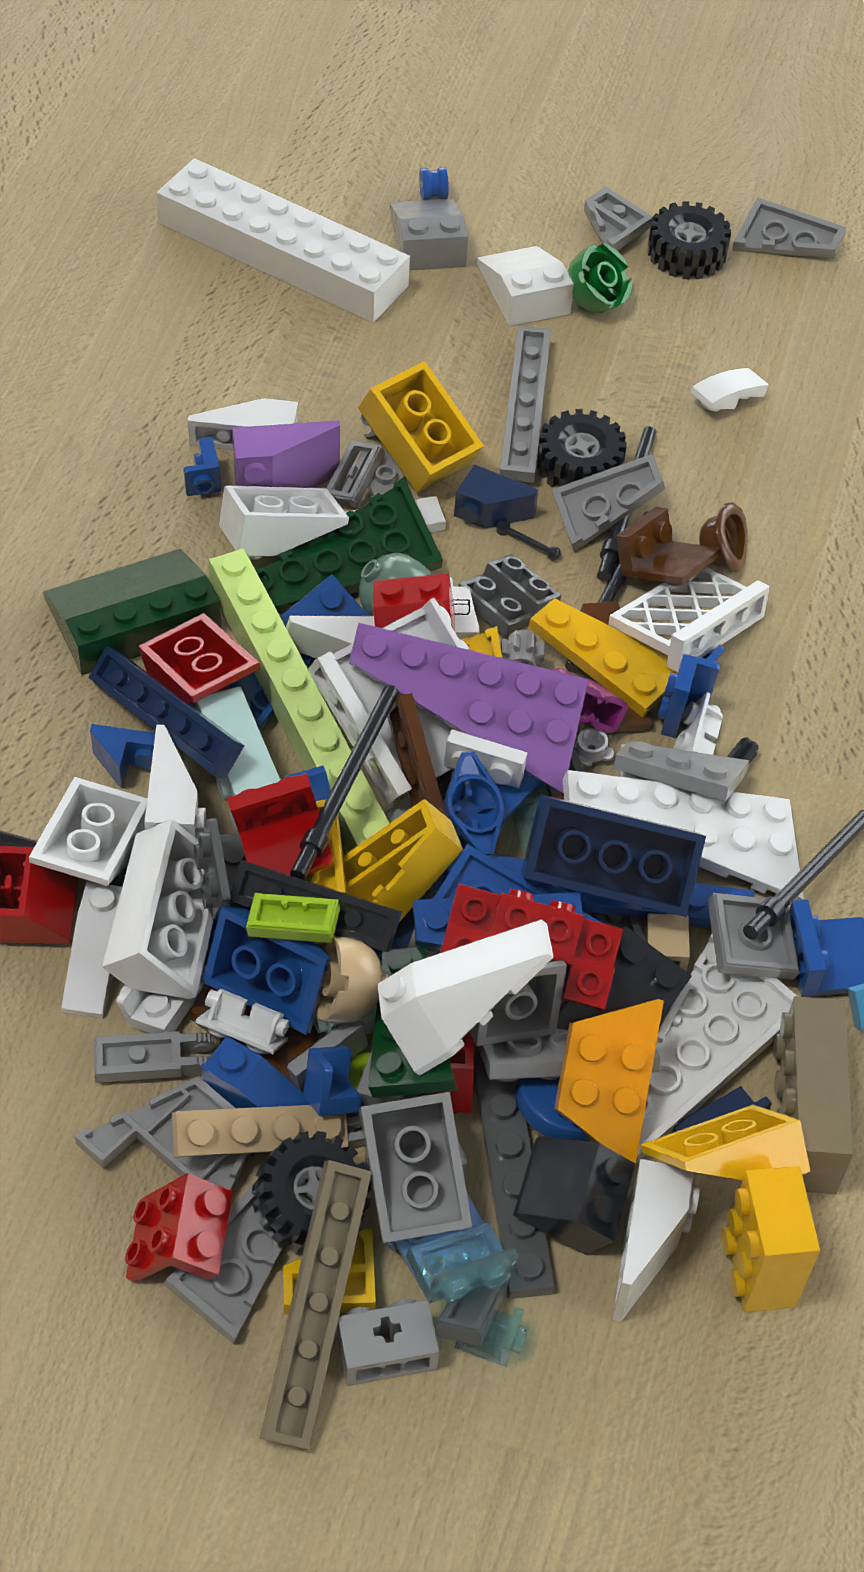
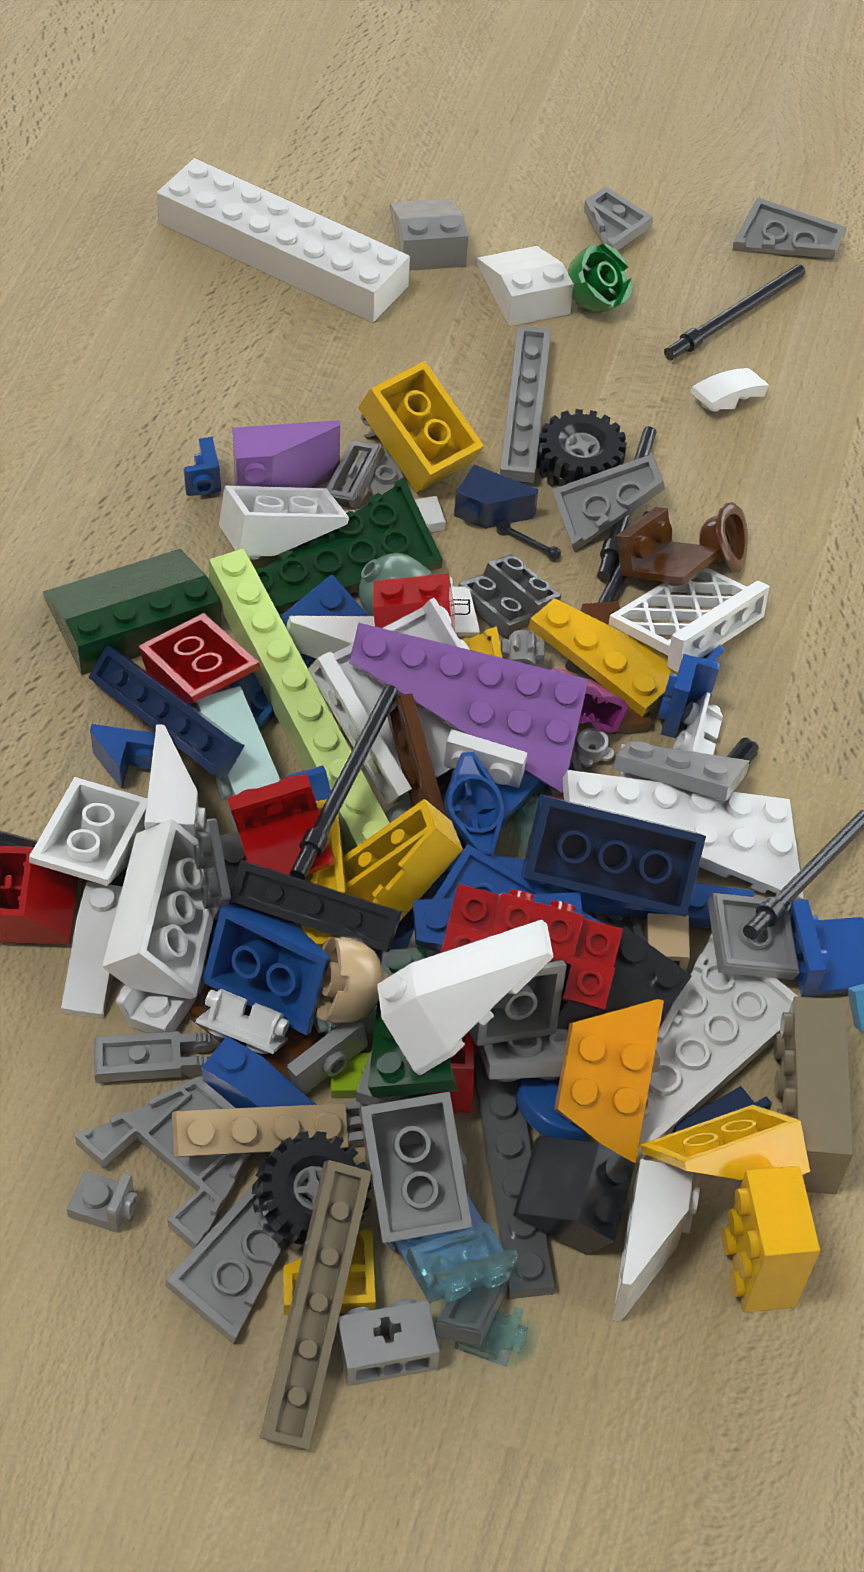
red bracket [125,1173,233,1282] -> none
white slope [188,398,298,450] -> none
lime plate [246,893,340,943] -> none
blue panel [303,1046,361,1116] -> none
blue wheel [419,167,449,200] -> none
black wheel [647,201,731,280] -> none
none -> light grey bracket [67,1171,138,1233]
none -> black bar [664,264,805,360]

